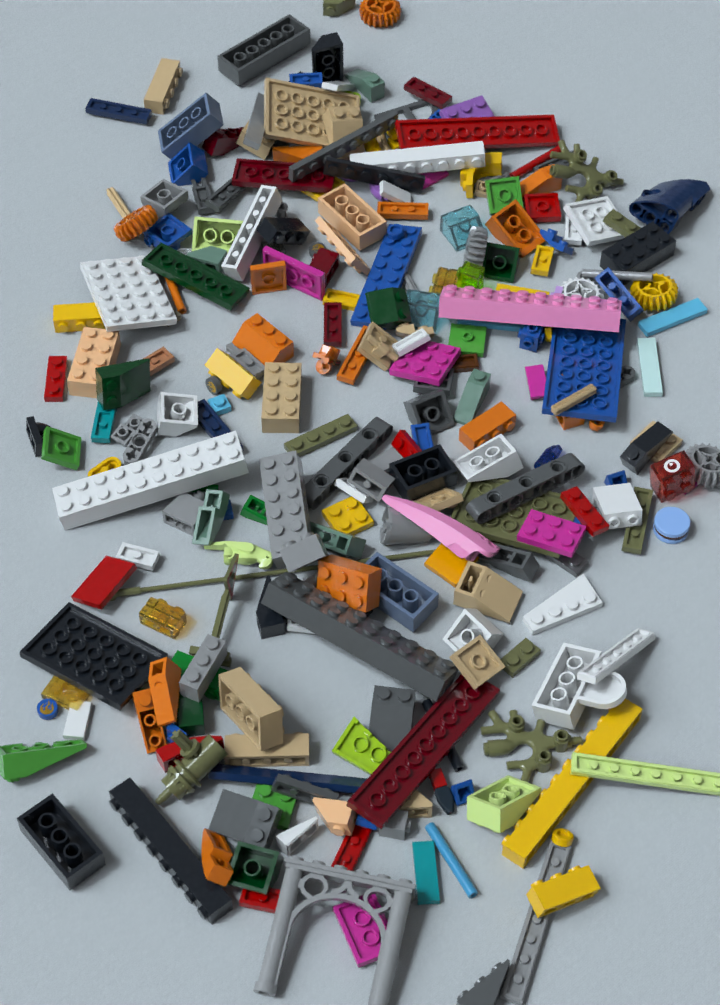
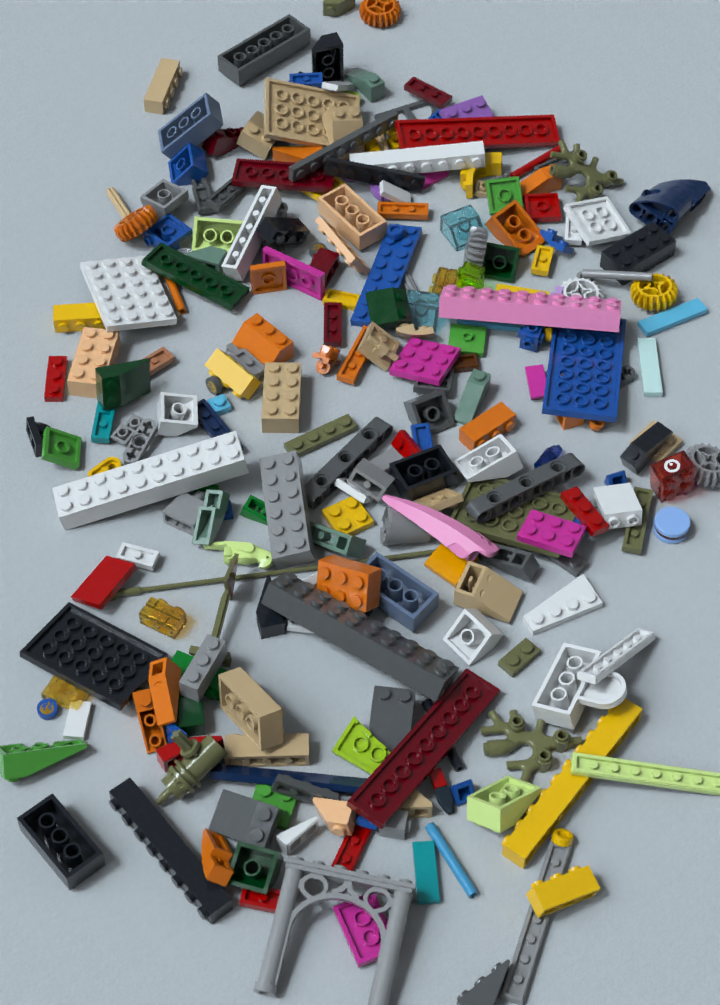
dark blue plate [85,98,152,125] -> none
light grey tile [243,92,265,150] -> none
light grey brick [279,532,329,572] -> none
white tile [391,328,431,357] -> none
tan plate [449,635,506,690] -> none
tan axle [551,384,597,415] -> none
blue brick [594,267,644,322] -> none
olive plate [602,209,641,237] -> none

